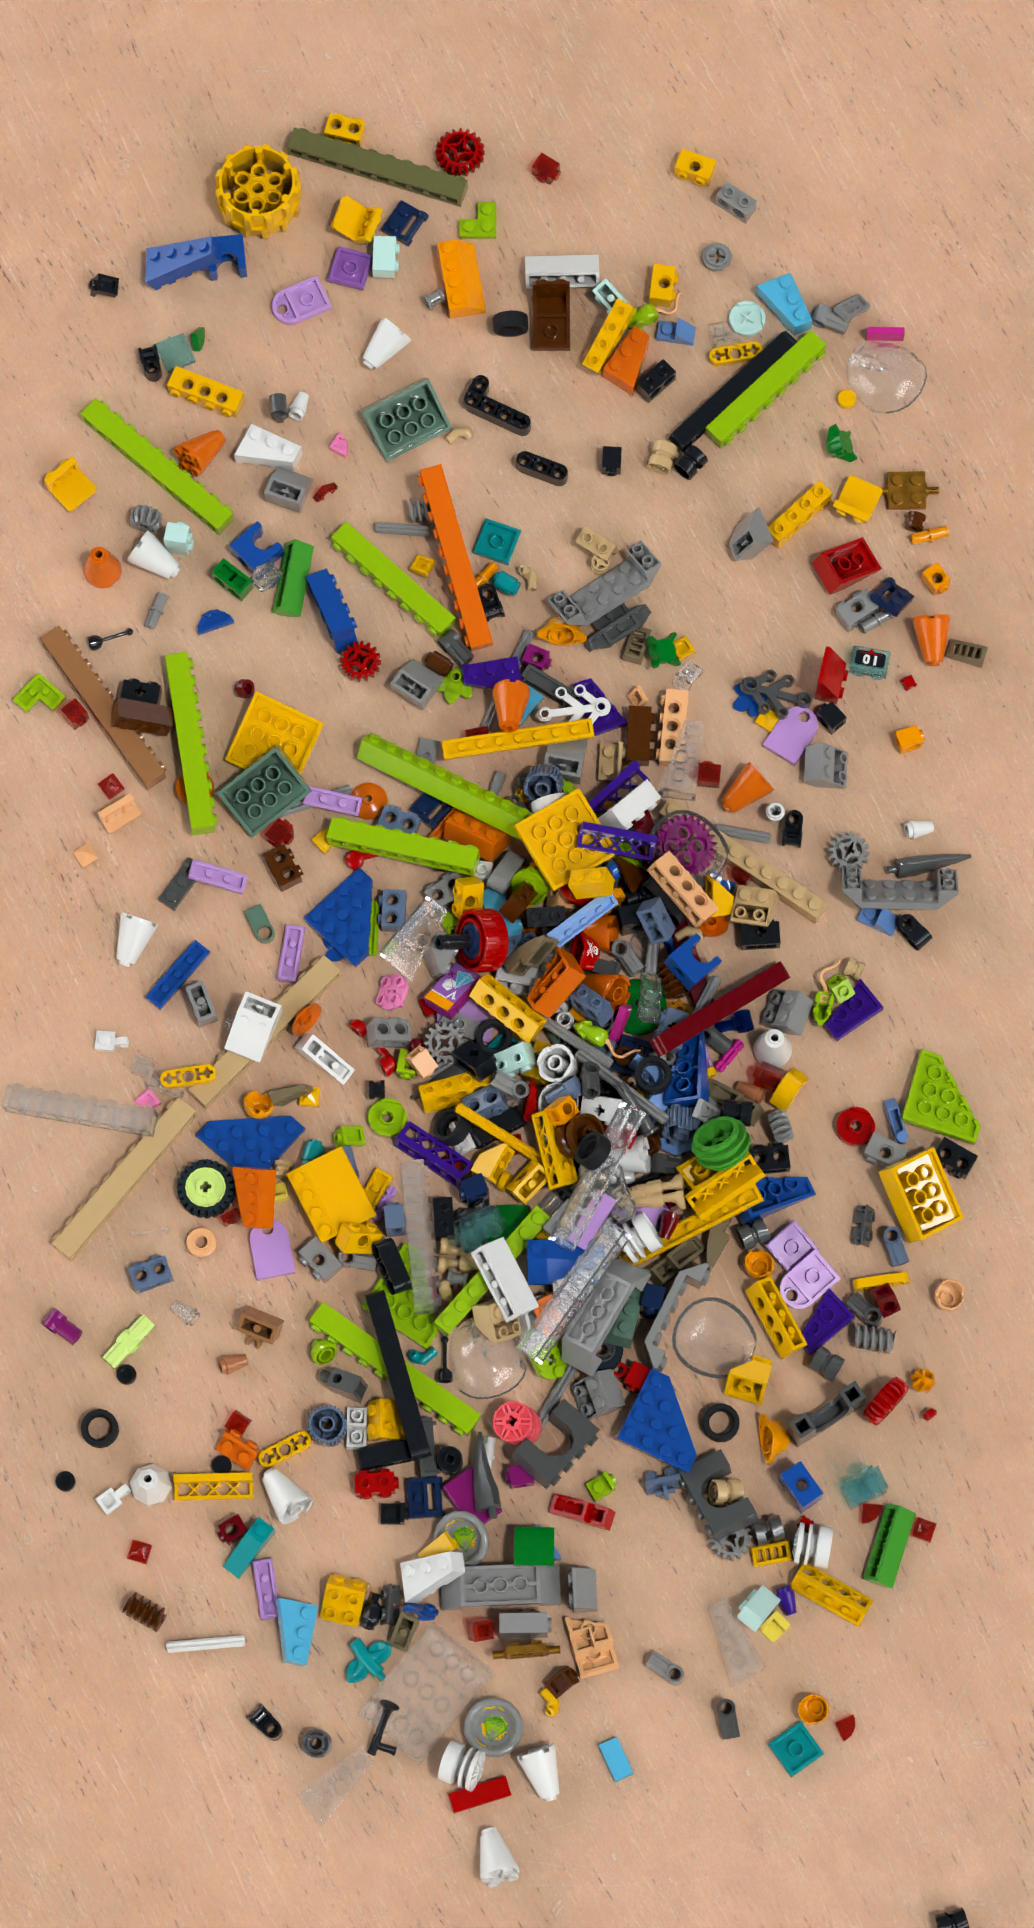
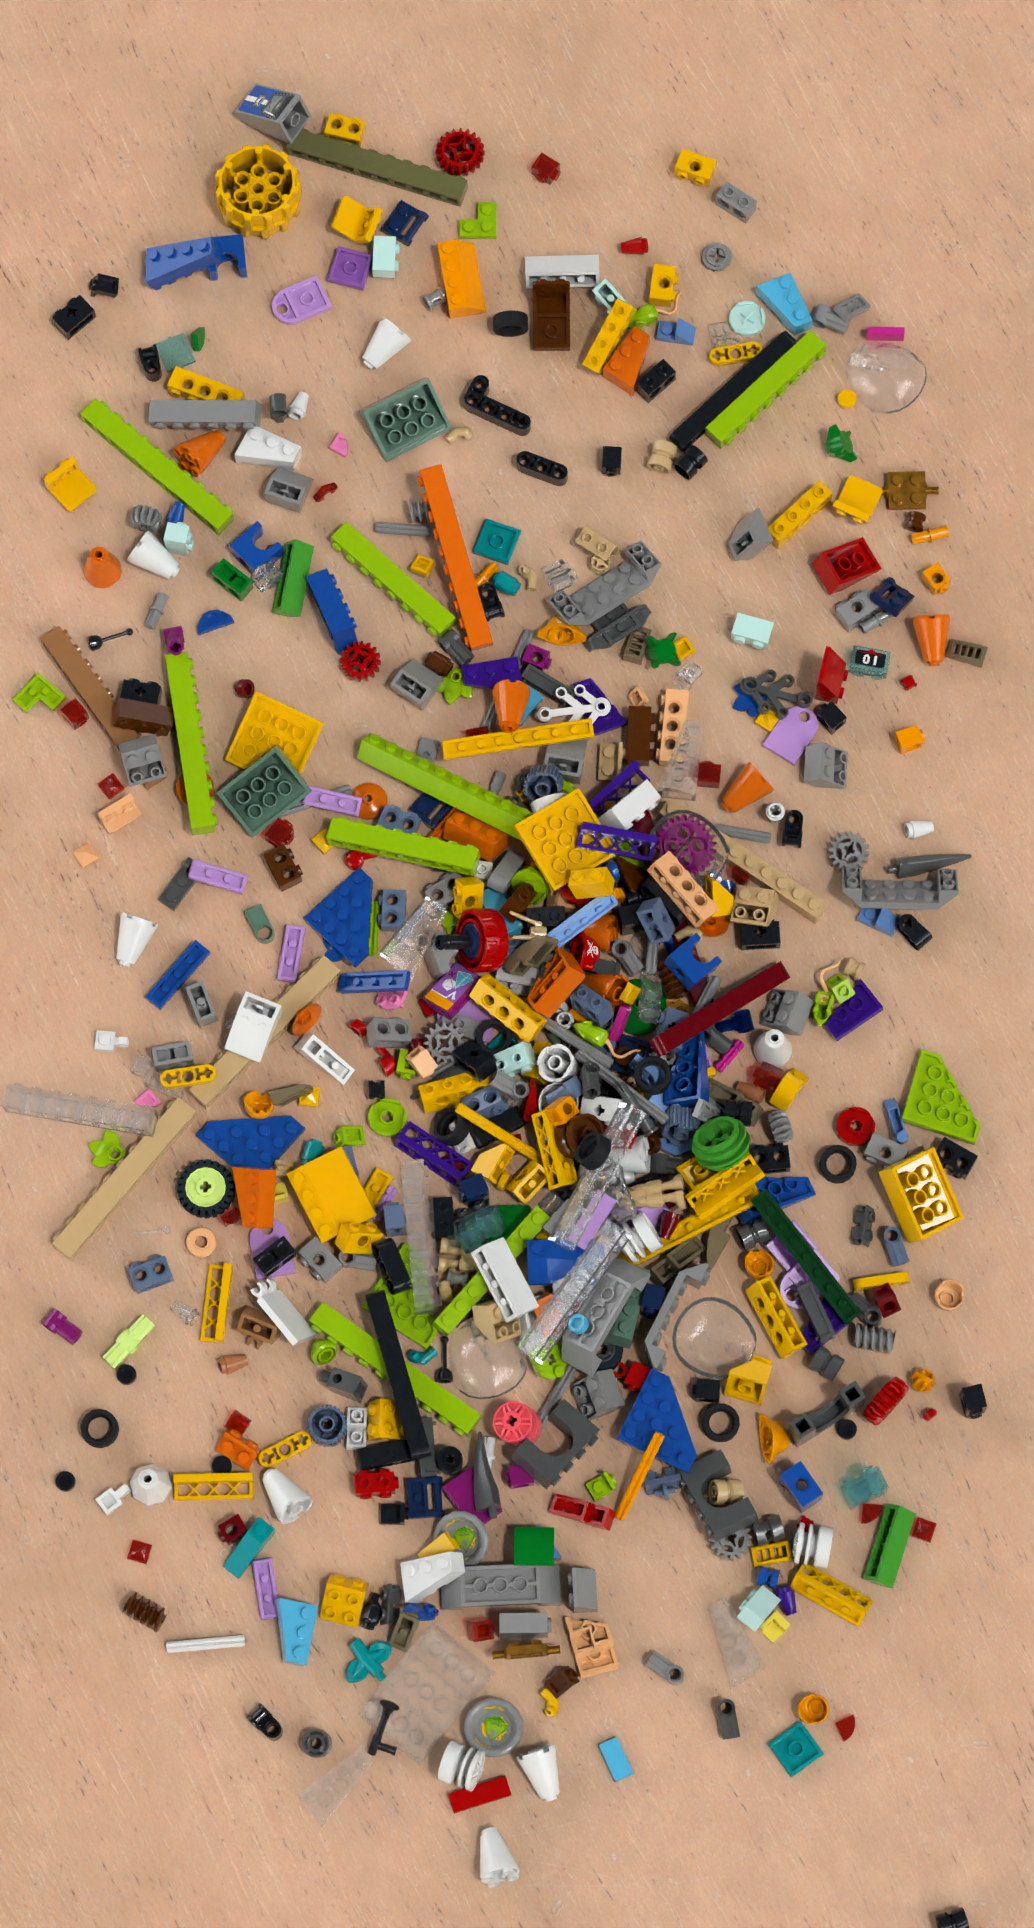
none -> black brick [52,295,96,340]
none -> lime plate [89,1130,125,1168]
none -> light grey slope [118,734,167,787]
none -> light grey brick [148,400,262,429]
none -> light grey brick [152,1041,194,1072]
none -> magenta piece [163,626,185,655]
none -> blue cone [165,501,186,526]
none -> yellow fence [200,1263,233,1344]
none -> slope [235,84,312,144]
none -> white tile [251,1277,316,1346]
none -> black brick [253,1236,297,1279]
none -> blue plate [338,970,411,994]
none -> tan plant [508,911,547,940]
none -> clear brick [541,559,577,593]
none -> medium azure tile [568,1314,589,1334]
none -> light orange axle [615,1432,665,1521]
none -> yellow tile [619,982,641,1006]
none -> red cone [621,237,648,255]
none -> black brick [692,1379,721,1403]
none -> light aqua brick [731,613,774,650]
none -> dark green plate [750,1188,862,1325]
none -> blue wheel [756,1566,780,1590]
none -> dark grey container [794,1281,836,1344]
none -> black tyre [819,1145,857,1184]
none -> black tile [837,1419,857,1440]
none -> black brick [959,1384,987,1419]

